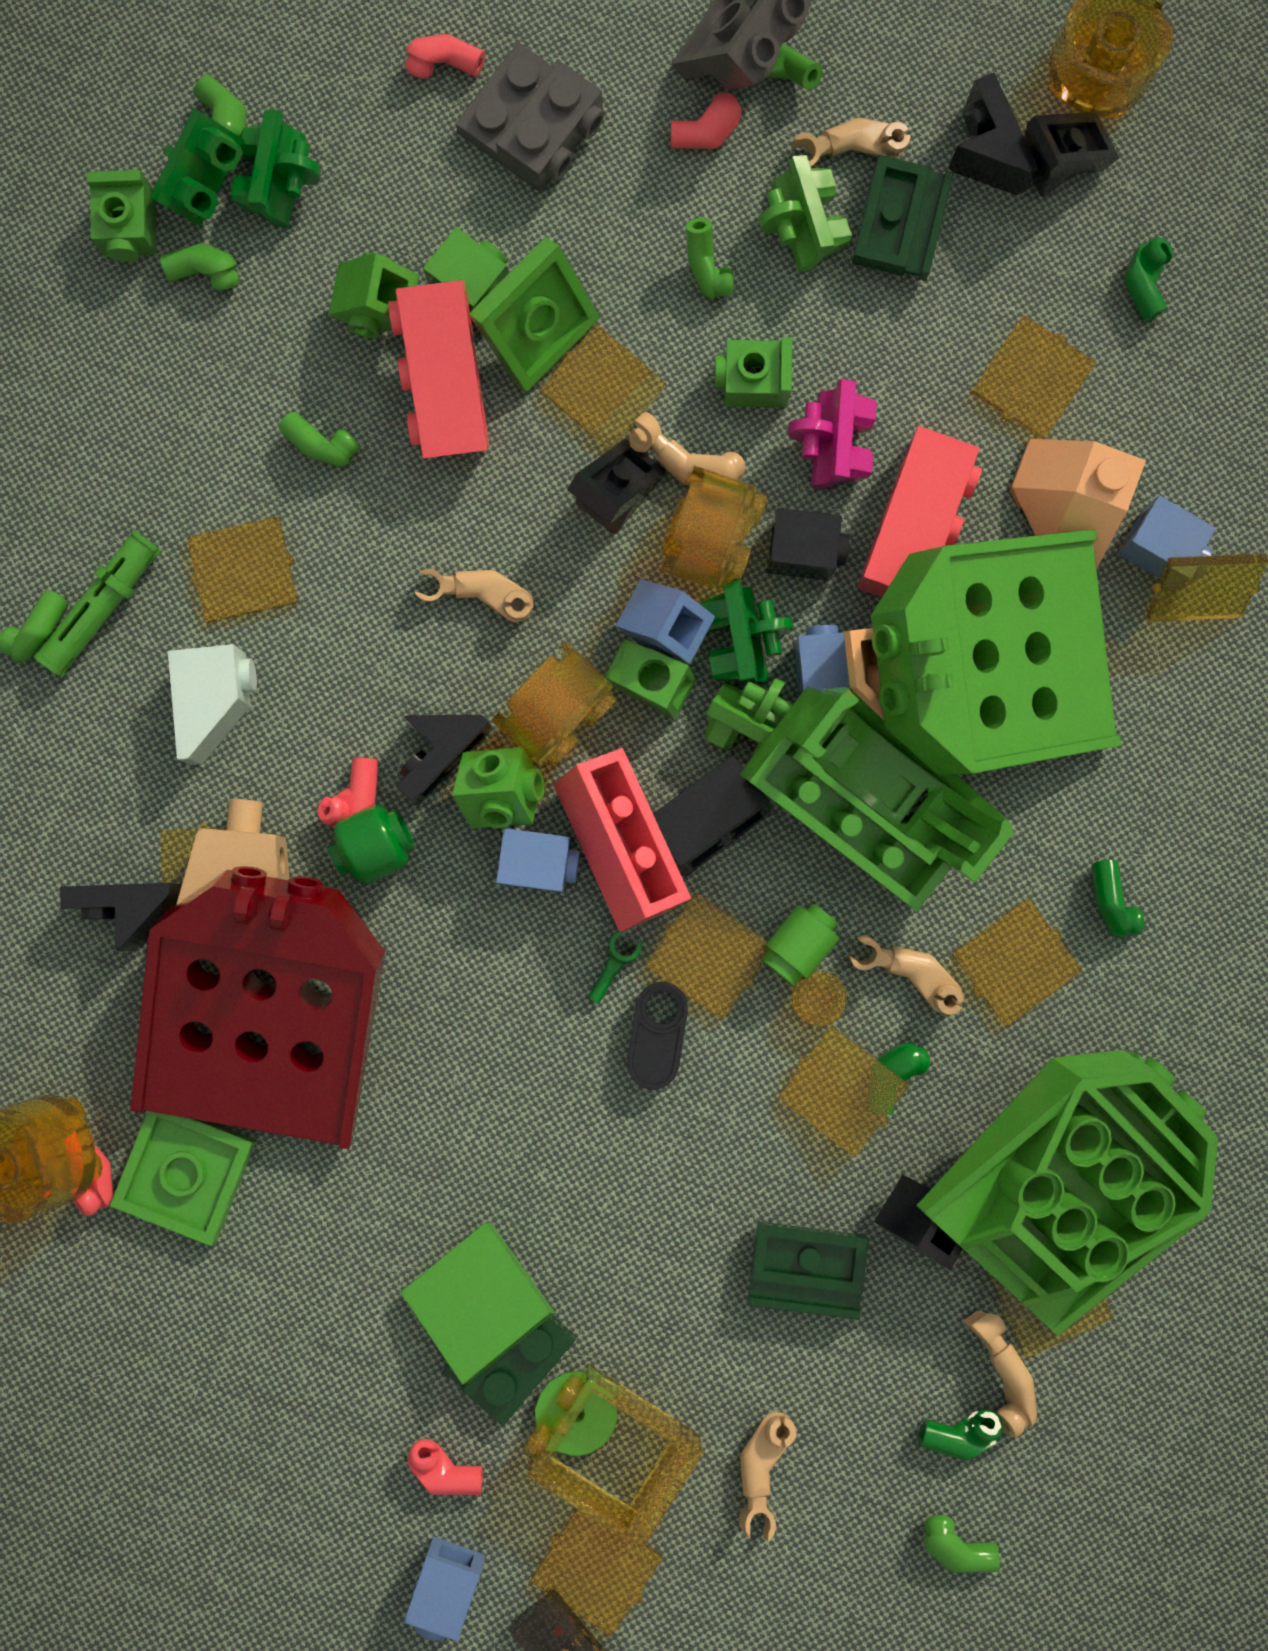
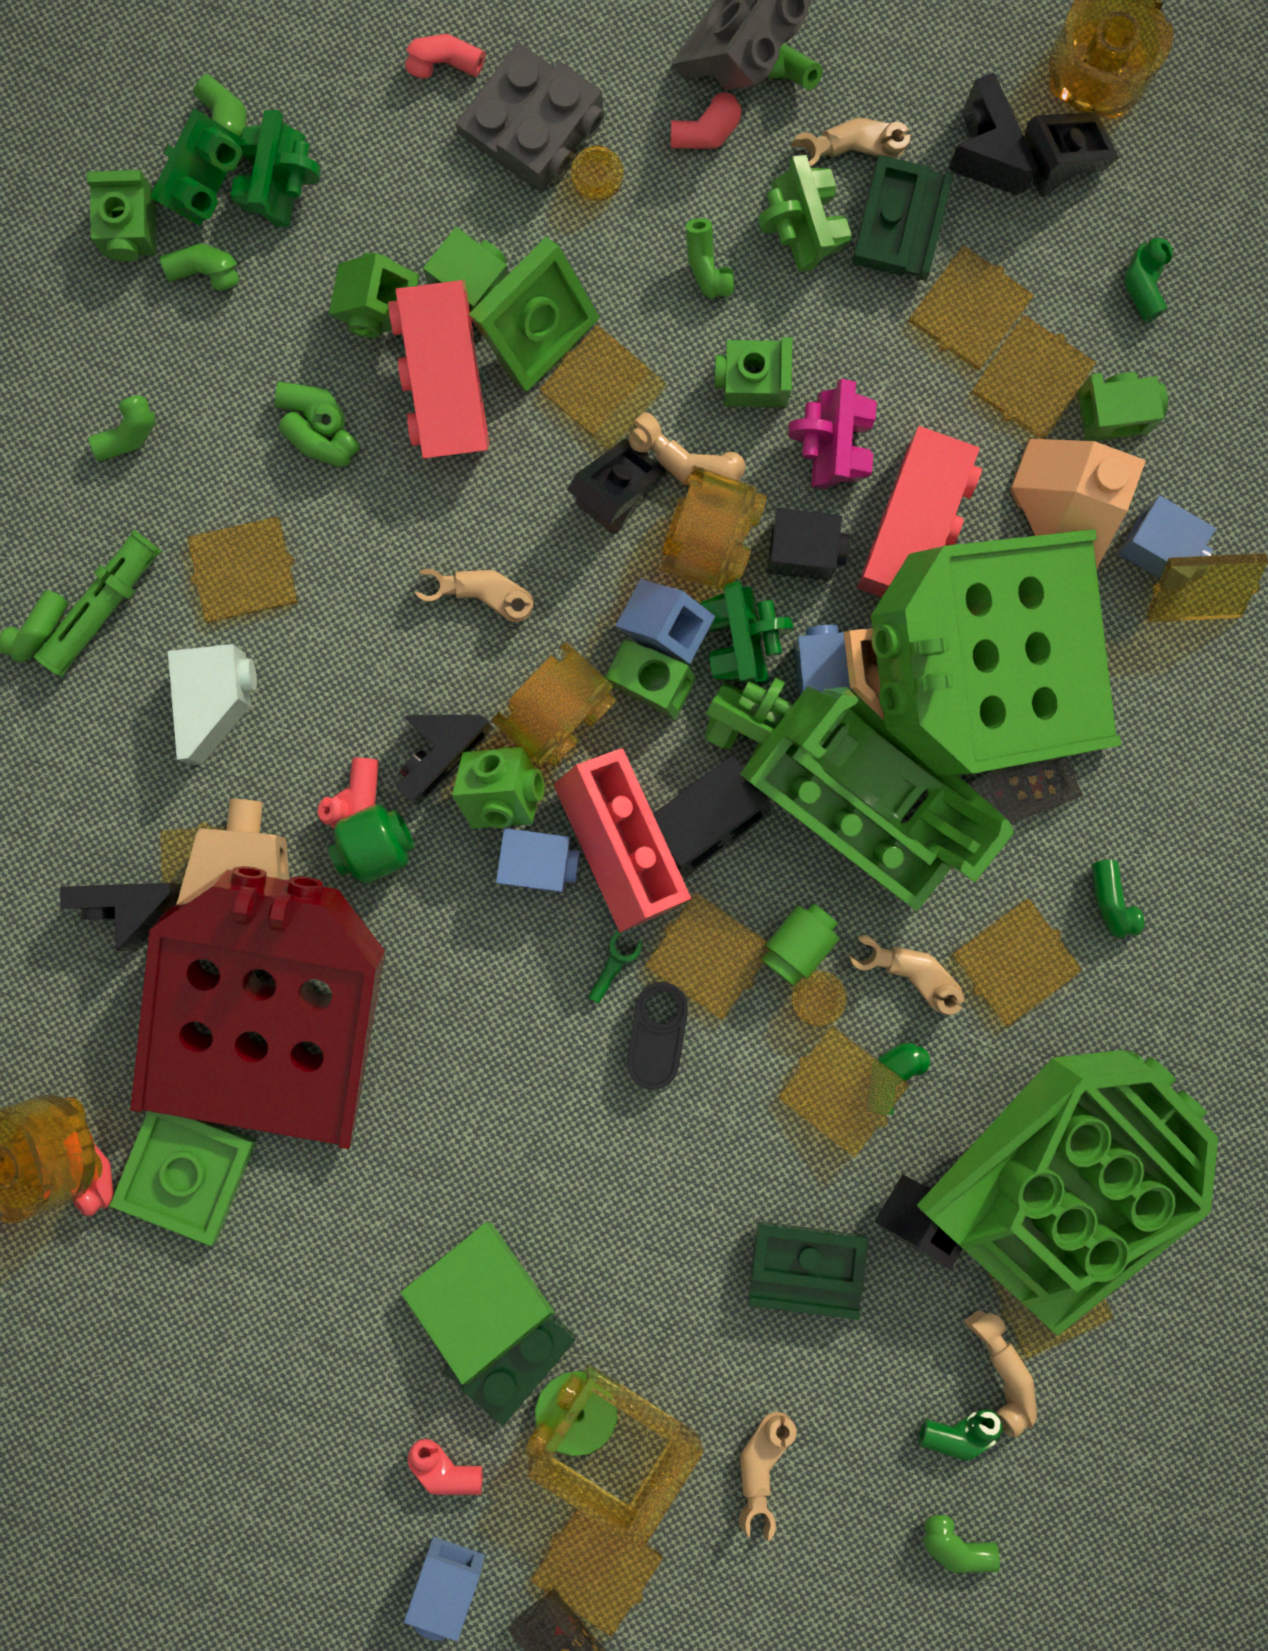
none -> bright green arm [88,395,156,462]
none -> bright green arm [275,381,345,438]
none -> clear yellow plate [571,145,624,201]
none -> clear yellow piece [908,245,1034,371]
none -> clear smoke tile [967,756,1083,824]
none -> bright green brick [1077,372,1168,442]

